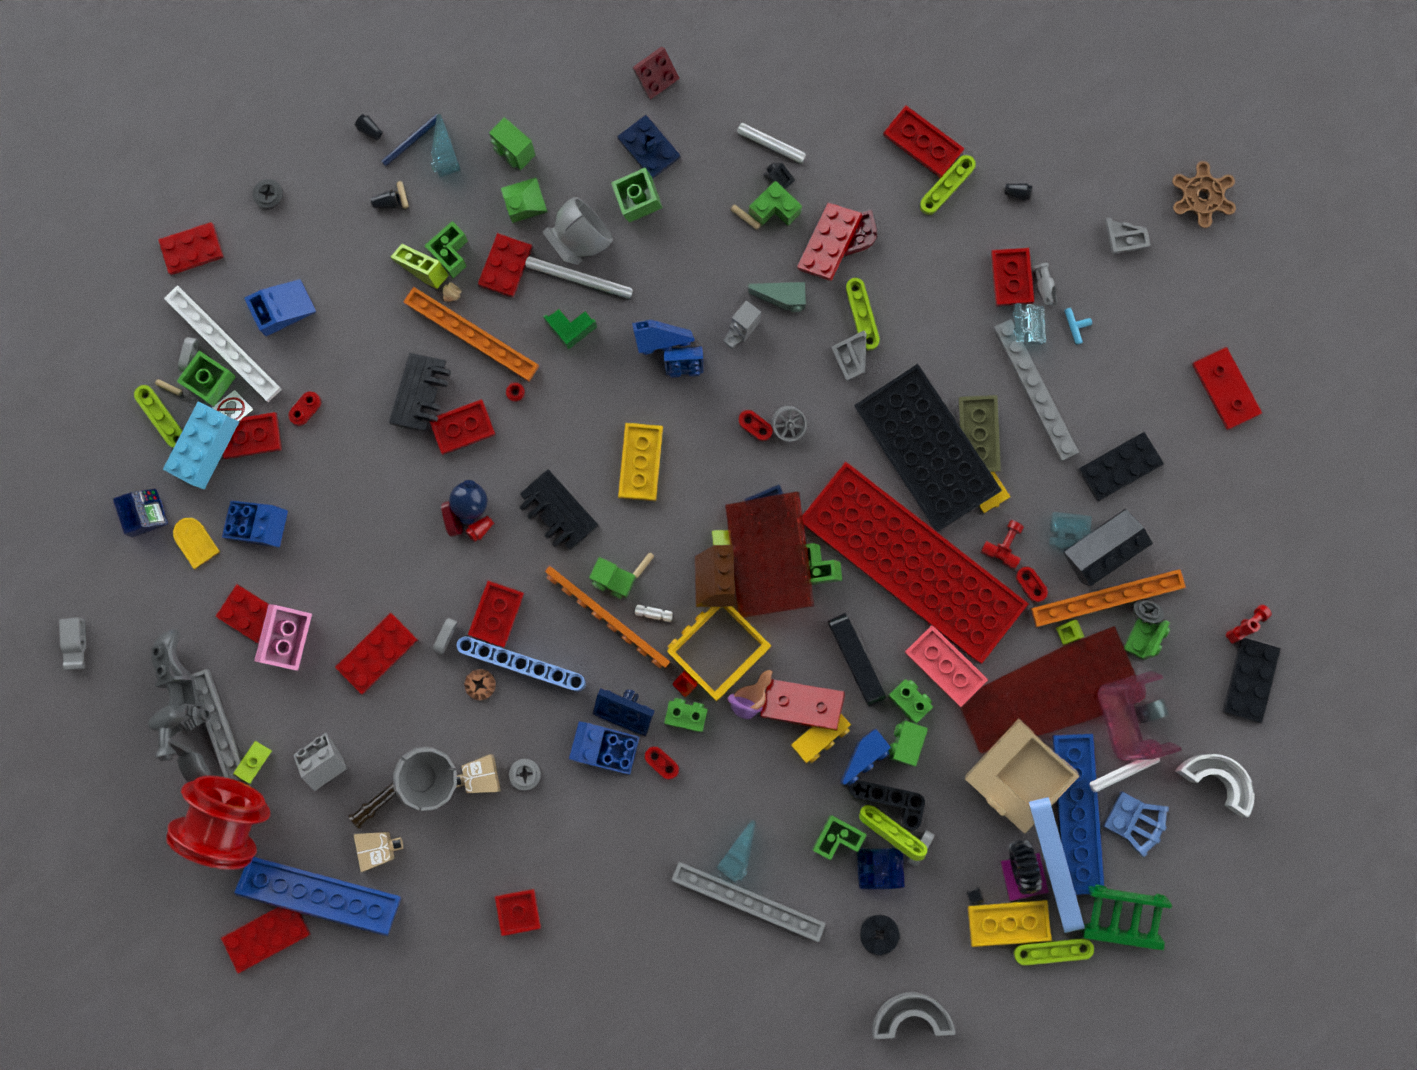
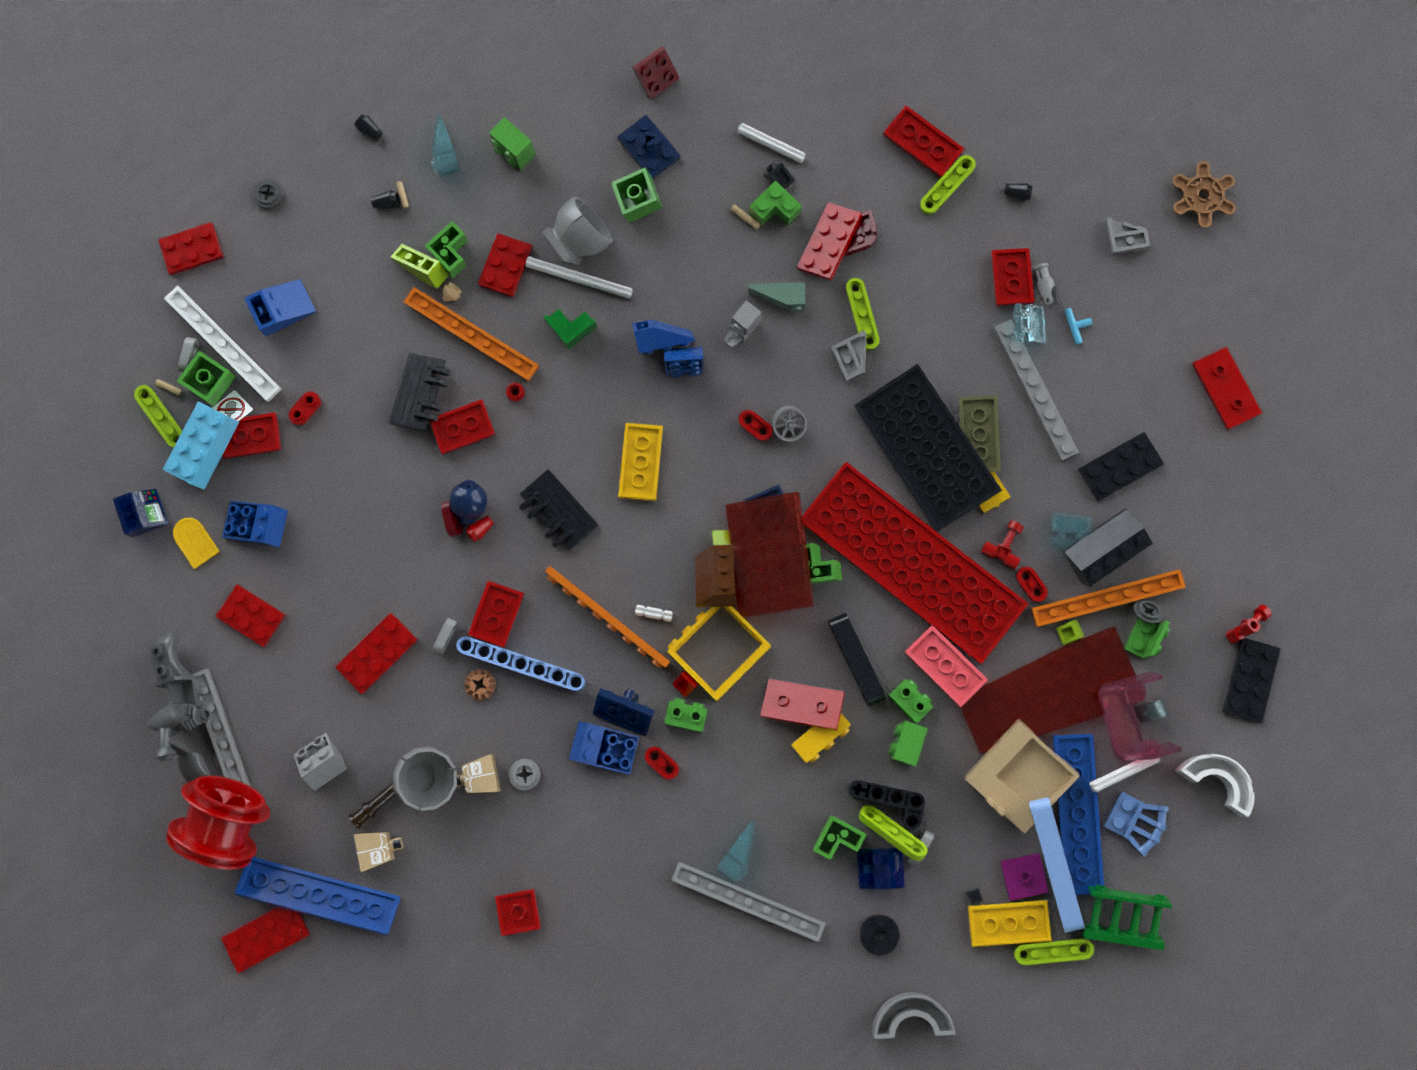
light grey piece [59,617,86,670] -> none
lime plate [232,741,272,785] -> none
bright pink brick [254,604,312,671] -> none
dark blue bar [381,114,441,167] -> none
bright green slope [501,177,547,223] -> none
bright green brick [589,557,636,599] -> none
tan piece [633,553,654,578] -> none
piece [728,670,773,719] -> none
blue slope [840,729,891,786] -> none
black gear [1008,840,1042,895] -> none

